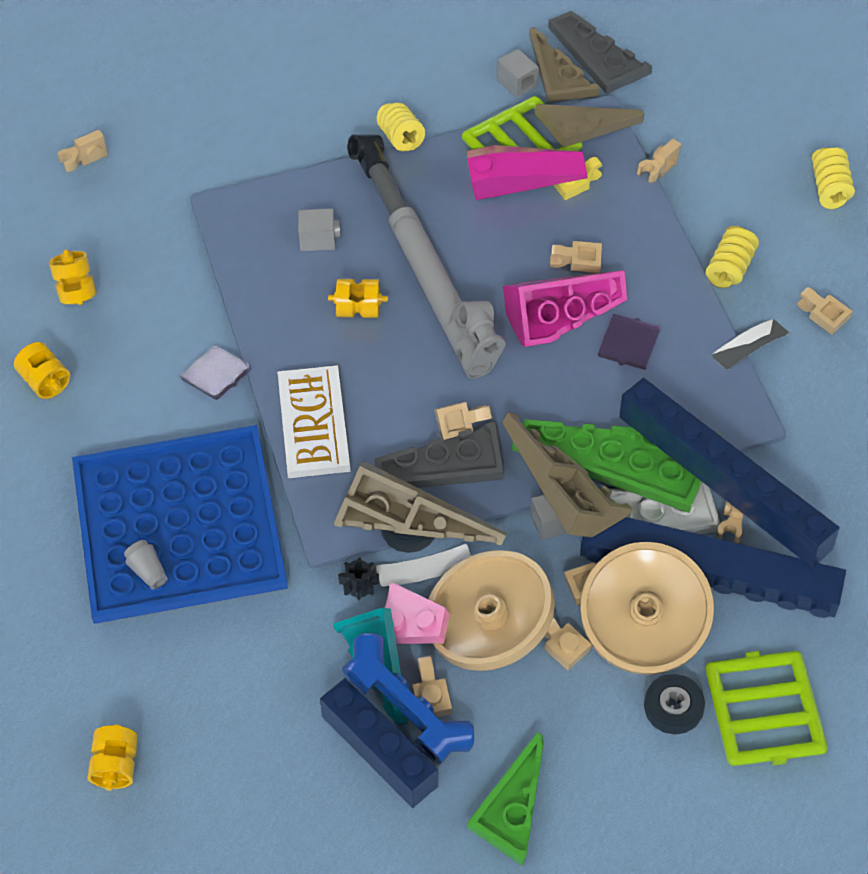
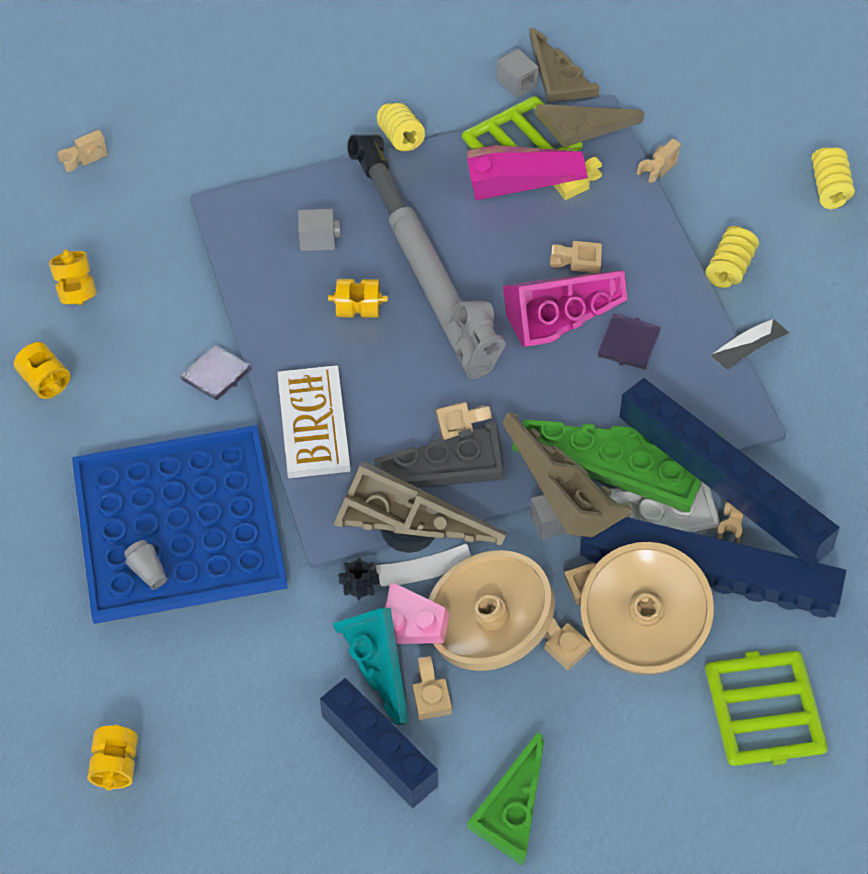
blue plate [342,633,474,764] -> none
dark grey wing [548,11,652,94] -> none
black bush [644,674,705,735] -> none
tan plate [797,287,853,335] -> none

